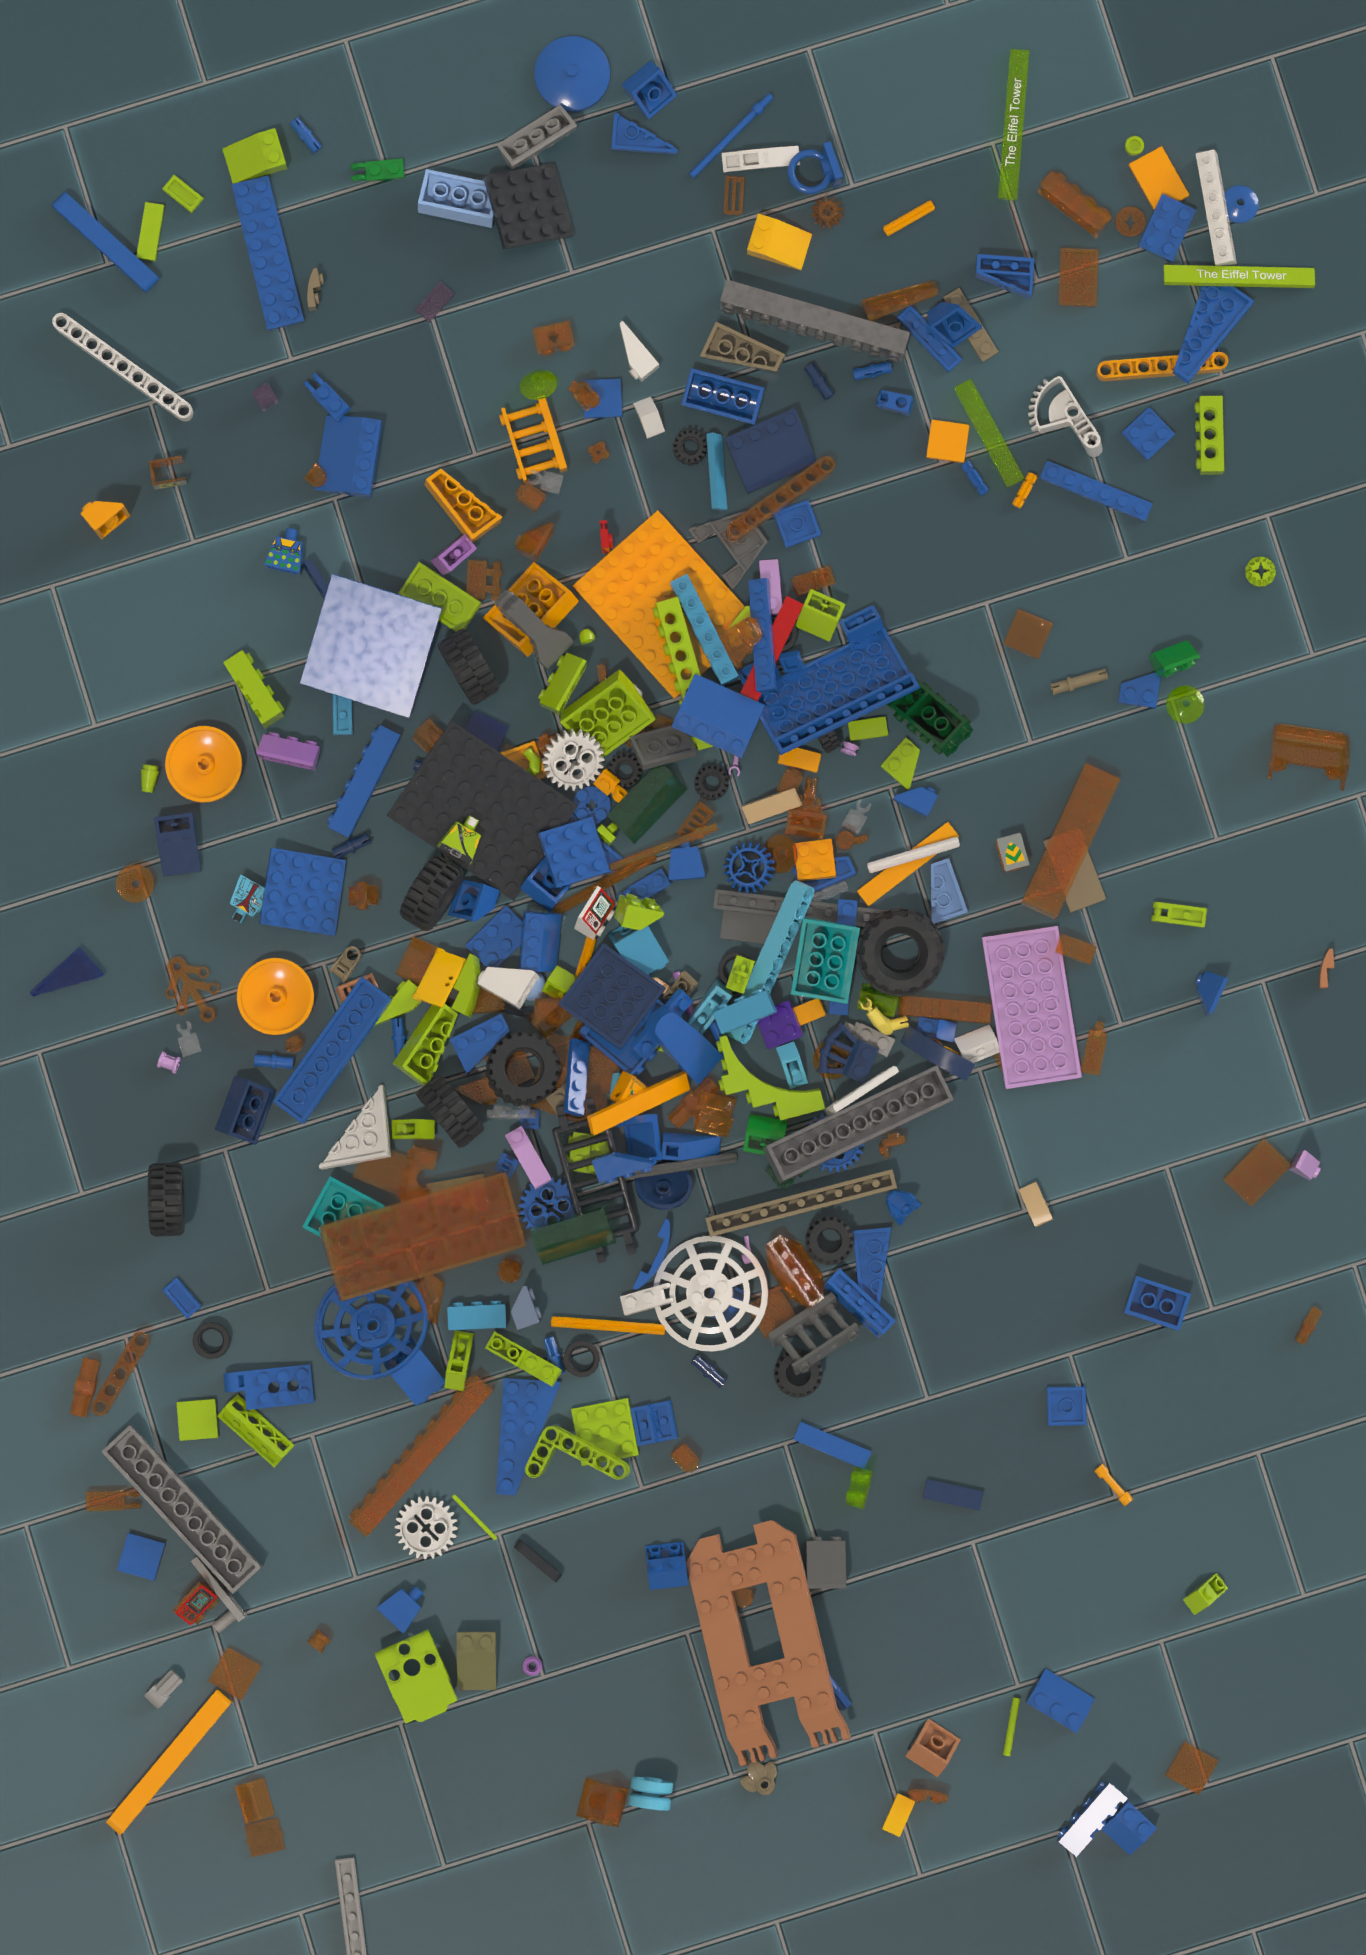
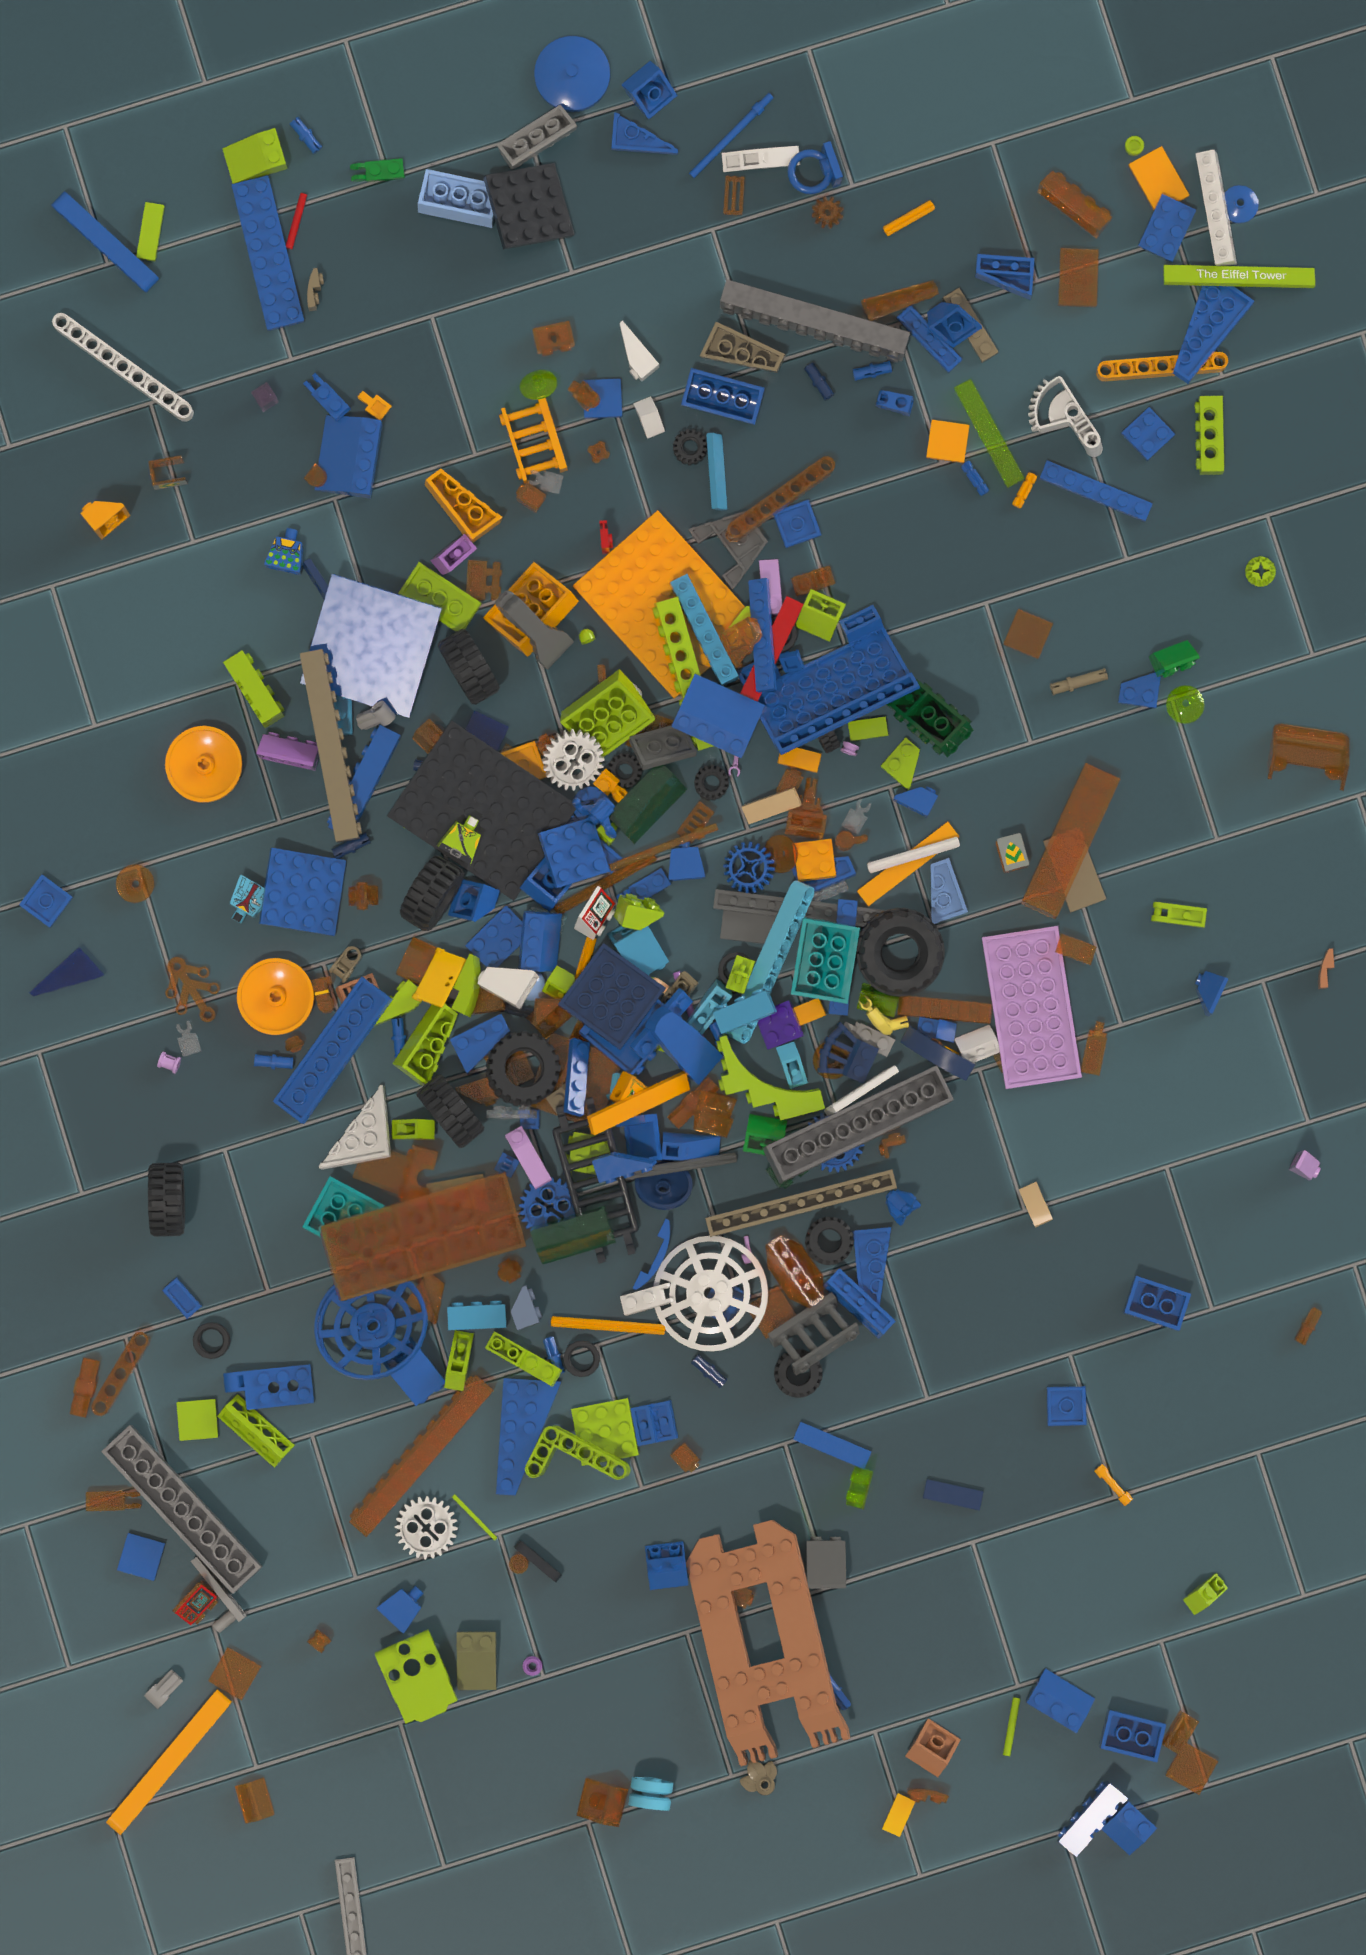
lime cone [141,764,160,793] -> none
dark blue slope [154,813,201,877] -> none
lime tile [162,175,204,214] -> none
dark blue slope [215,1076,276,1145] -> none
clear orange piece [245,1818,285,1857] -> none
clear purple tile [415,282,455,323] -> none
clear orange slope [515,522,555,562] -> none
lime arm [523,748,541,776] -> none
lime slope [538,653,587,716] -> none
dark blue slope [725,408,817,494] -> none
yellow slope [747,214,812,270] -> none
clear neon green tile [998,49,1029,201] -> none
clear orange gear [1115,207,1146,237] -> none
clear orange plate [1223,1139,1291,1207] -> none
none -> blue plate [19,875,73,928]
none -> red bar [286,193,307,250]
none -> dark tan brick [300,649,362,843]
none -> clear orange leg [312,976,335,1014]
none -> light grey piece [356,700,396,730]
none -> light orange plate [358,391,392,420]
none -> clear orange plate [509,1554,528,1574]
none -> blue piece [572,797,617,839]
none -> blue brick [1099,1709,1166,1762]
none -> clear orange slope [1162,1710,1199,1755]

